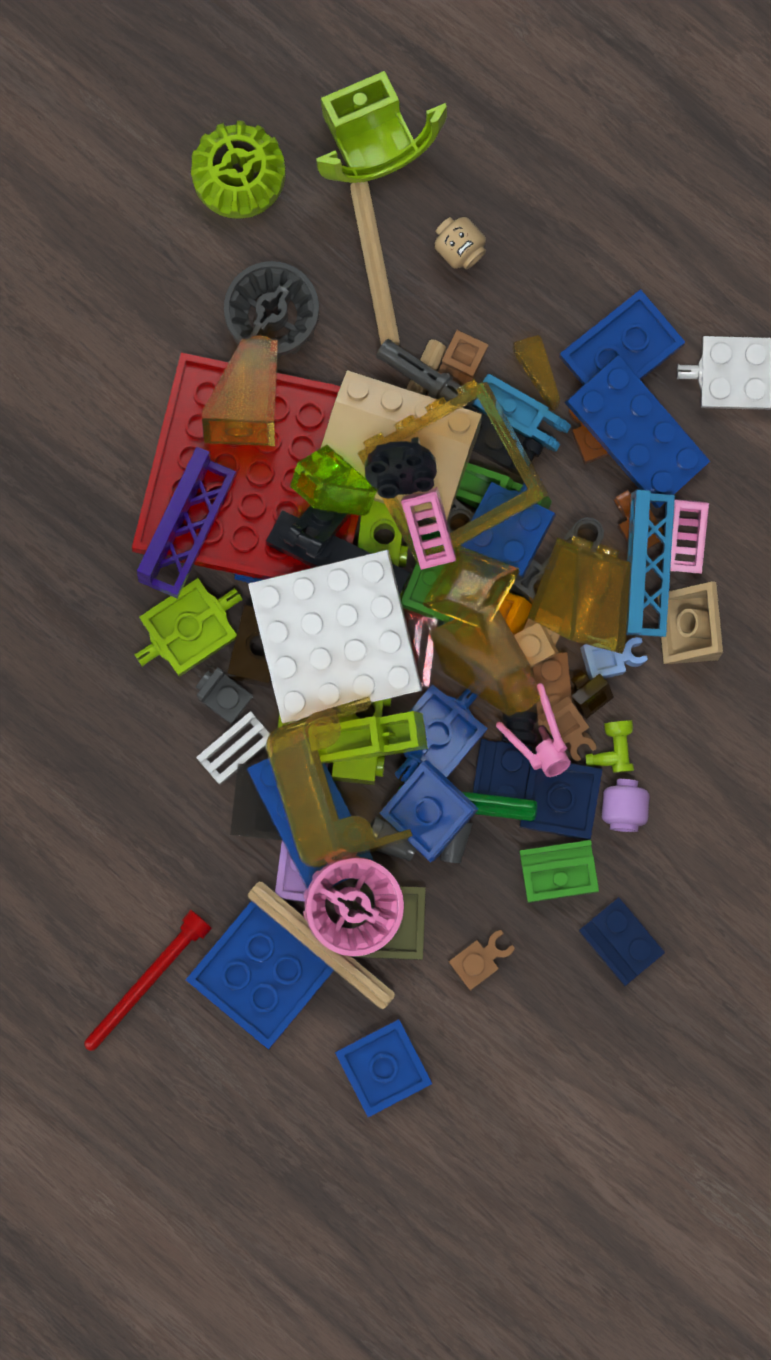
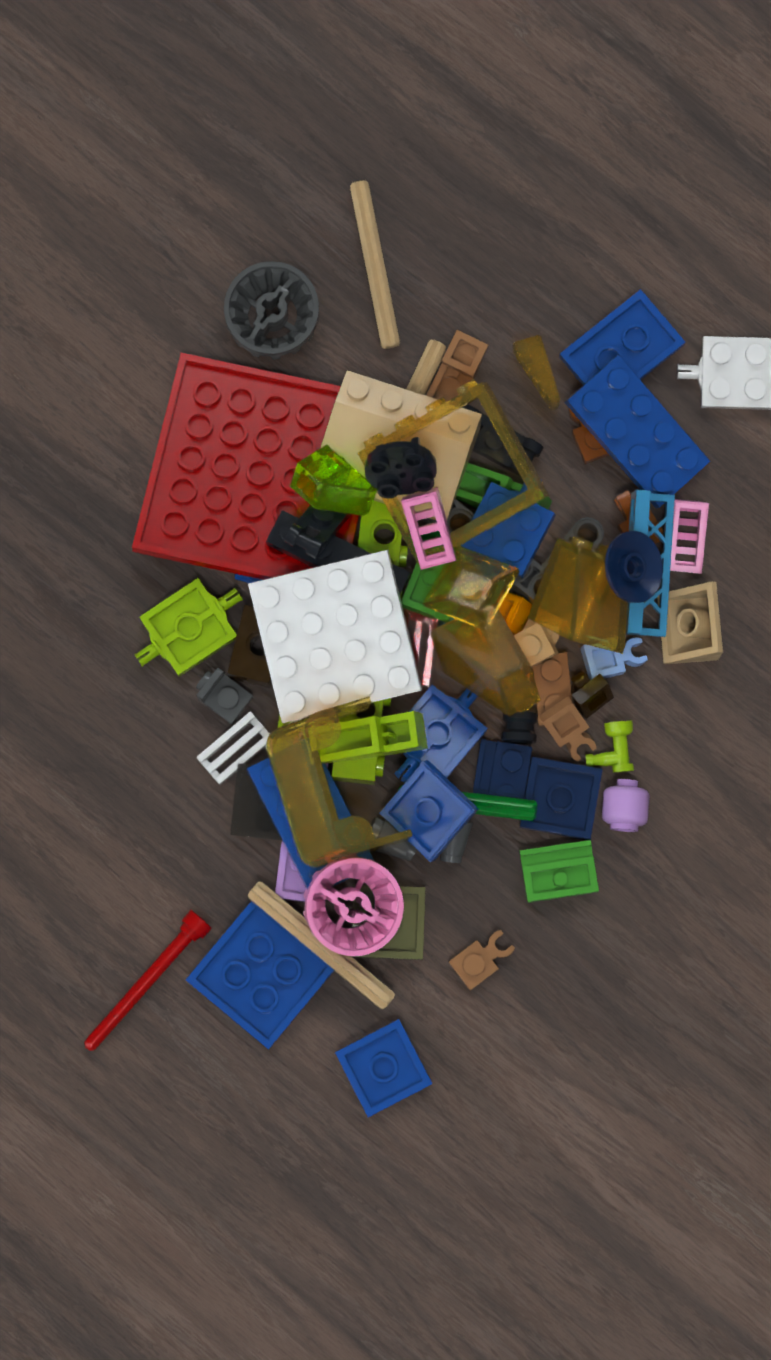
dark purple fence [137,447,237,599] -> none
lime gear [191,121,285,219] -> none
clear yellow slope [202,336,278,446] -> none
lime piece [316,71,447,183] -> none
dark grey pin [376,339,478,410] -> none
tan head [435,217,486,270] -> none
dark azure hinge [472,374,571,452] -> none
bright pink plant [496,683,571,777] -> none
dark blue plate [578,897,665,987] -> none
none -> dark blue dish [605,531,663,603]

